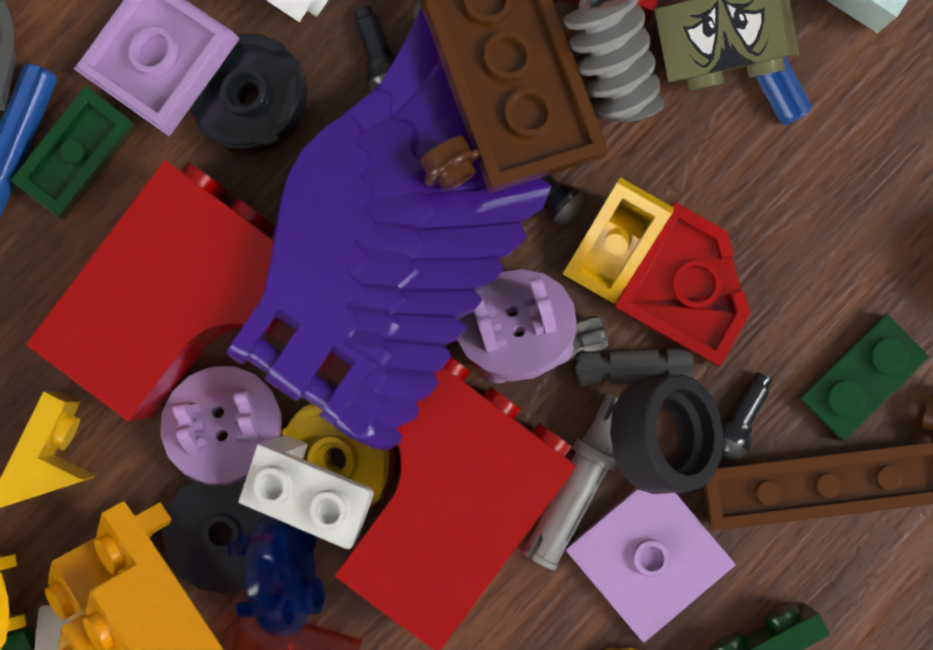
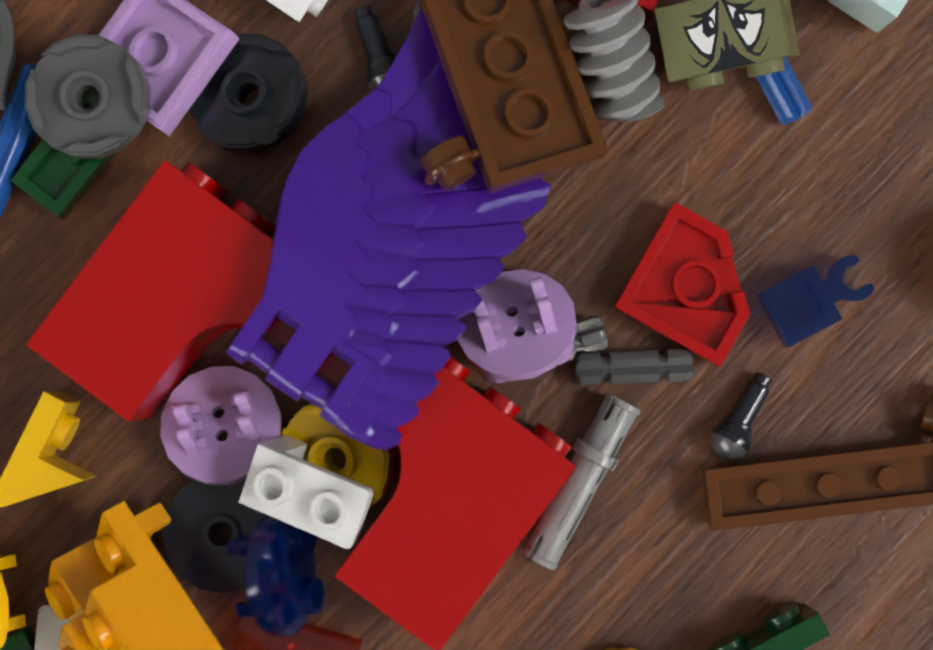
piece [541,175,586,225] -> none
yellow slope [563,177,674,304] -> none
lavender plate [565,487,736,643] -> none
black tyre [610,374,724,494] -> none
dark green plate [797,314,930,441] -> none
none -> dark grey plate [25,35,151,159]
none -> clear blue plate [756,255,875,348]

